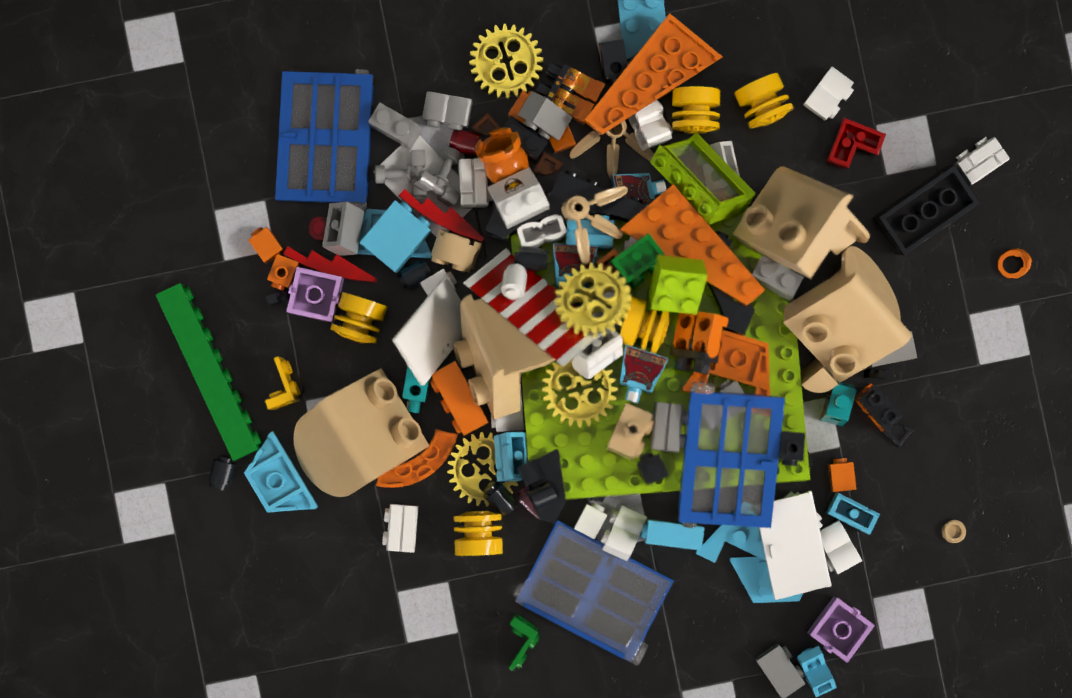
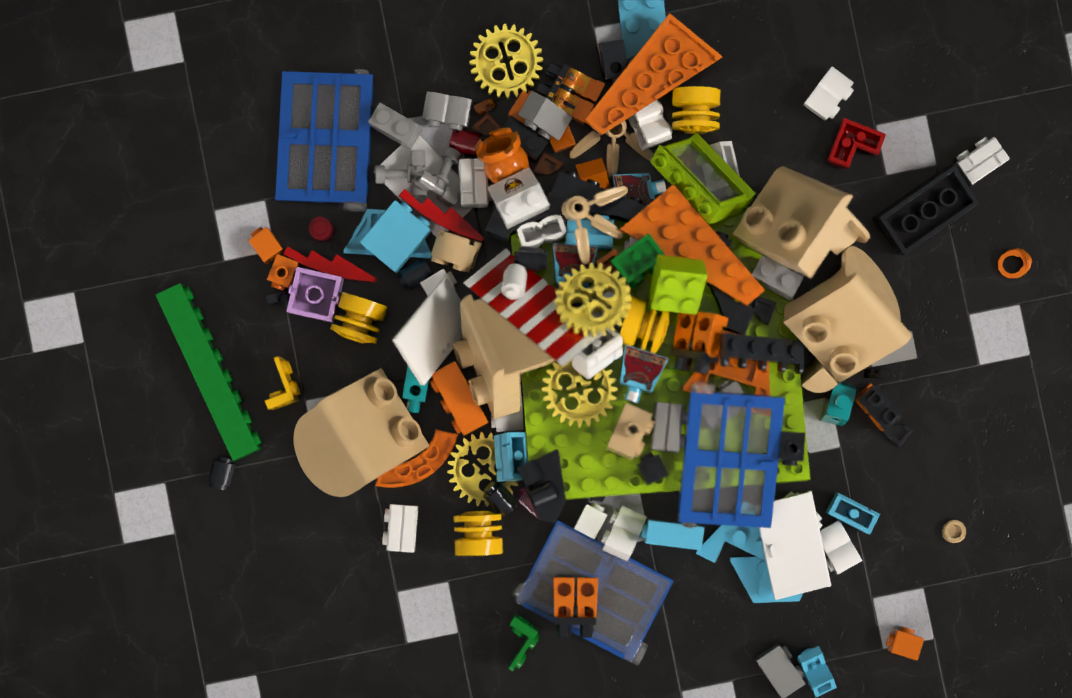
medium azure wing [244,431,318,513] -> none
light grey brick [322,202,364,256] -> none
yellow wheel [734,73,794,129] -> none
lavender brick [807,596,875,663] -> none
orange brick [827,458,856,492] -> none
none -> reddish brown tile [473,98,498,116]
none -> orange hips [554,577,598,638]
none -> orange brick [575,158,610,190]
none -> black hinge [720,333,804,374]
none -> black tile [752,296,776,325]
none -> orange brick [886,626,924,661]

